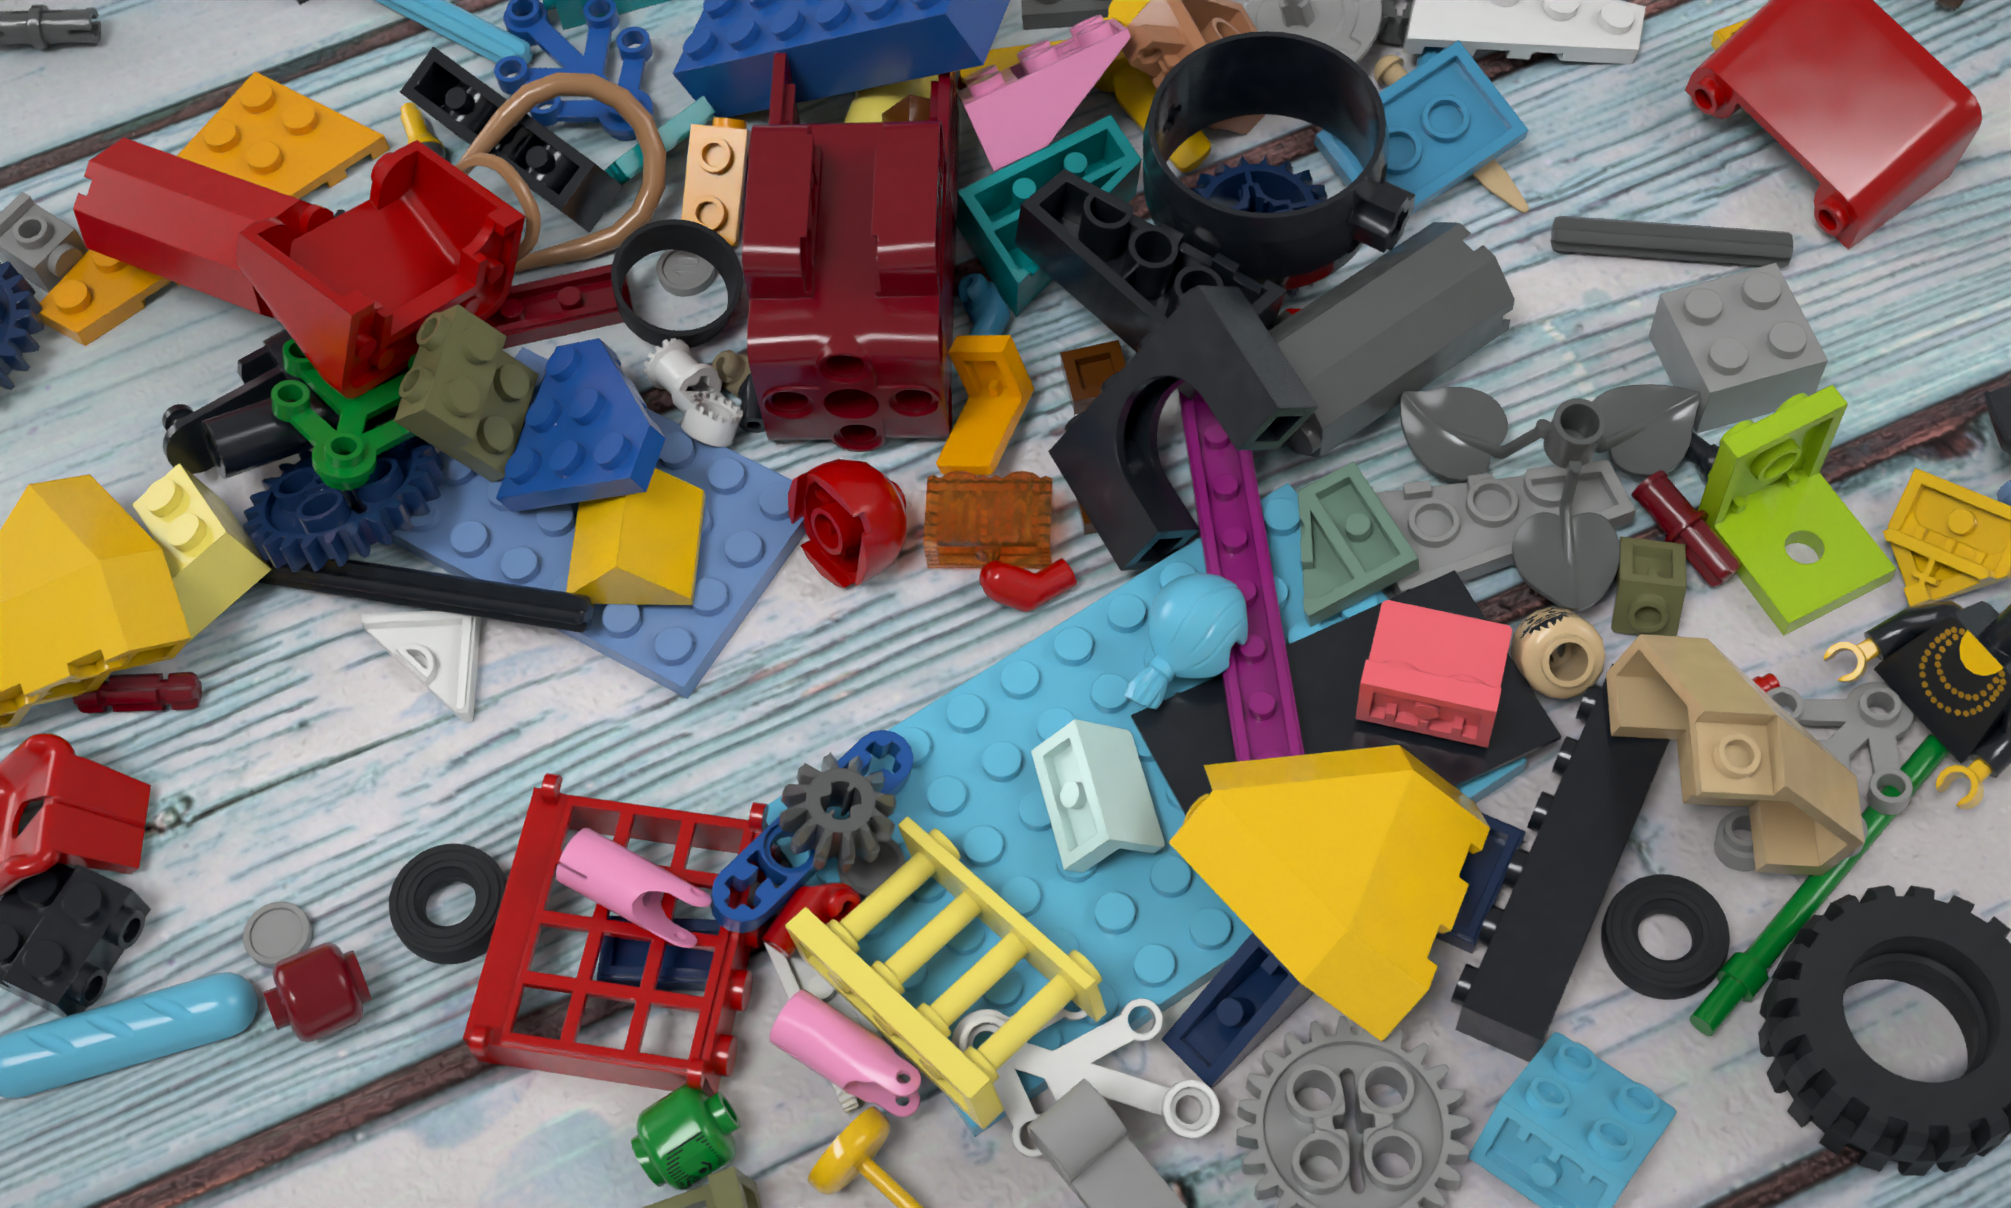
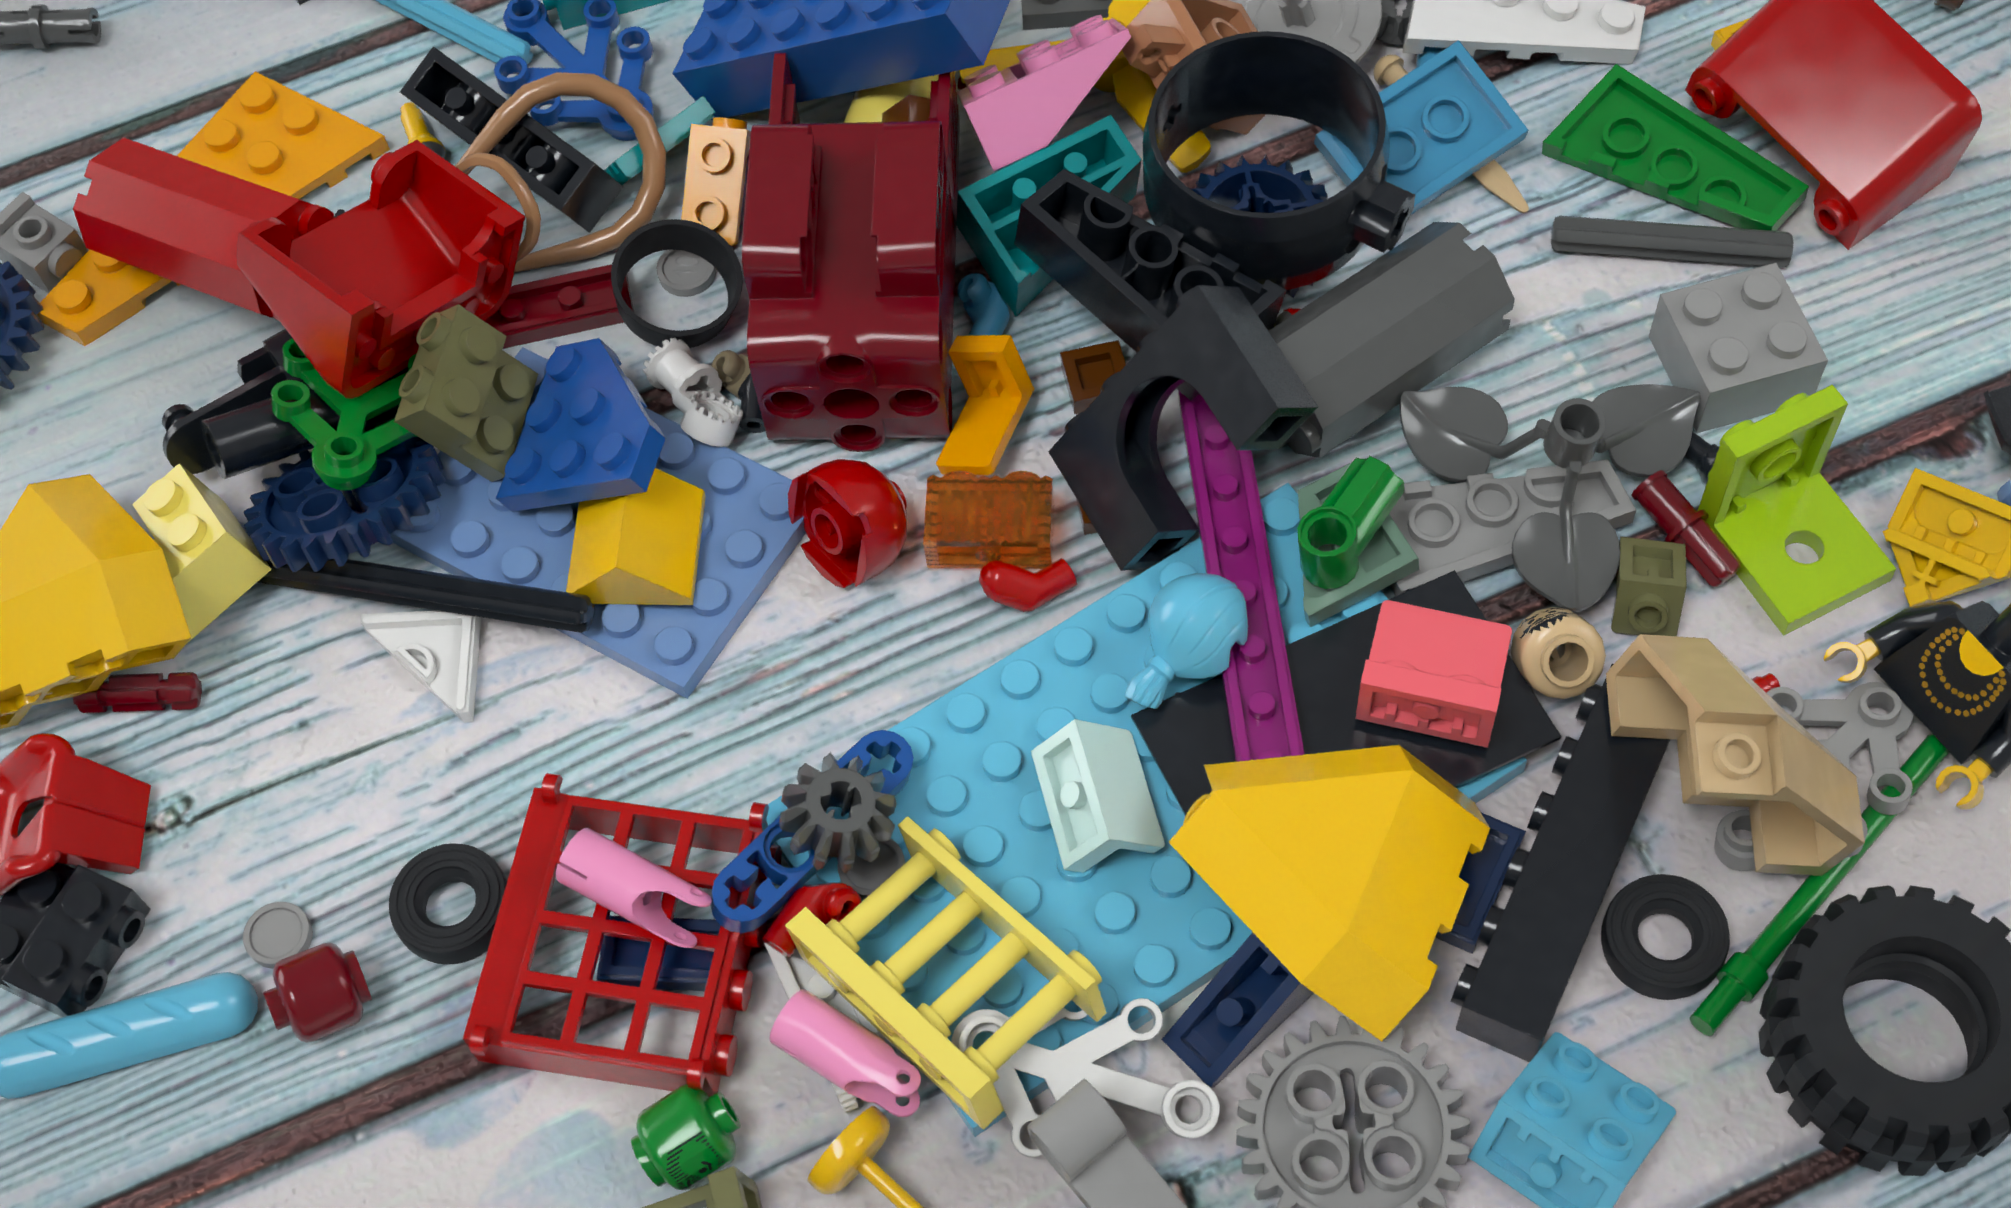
none -> green piece [1297,456,1405,589]
none -> green wing [1542,64,1809,231]

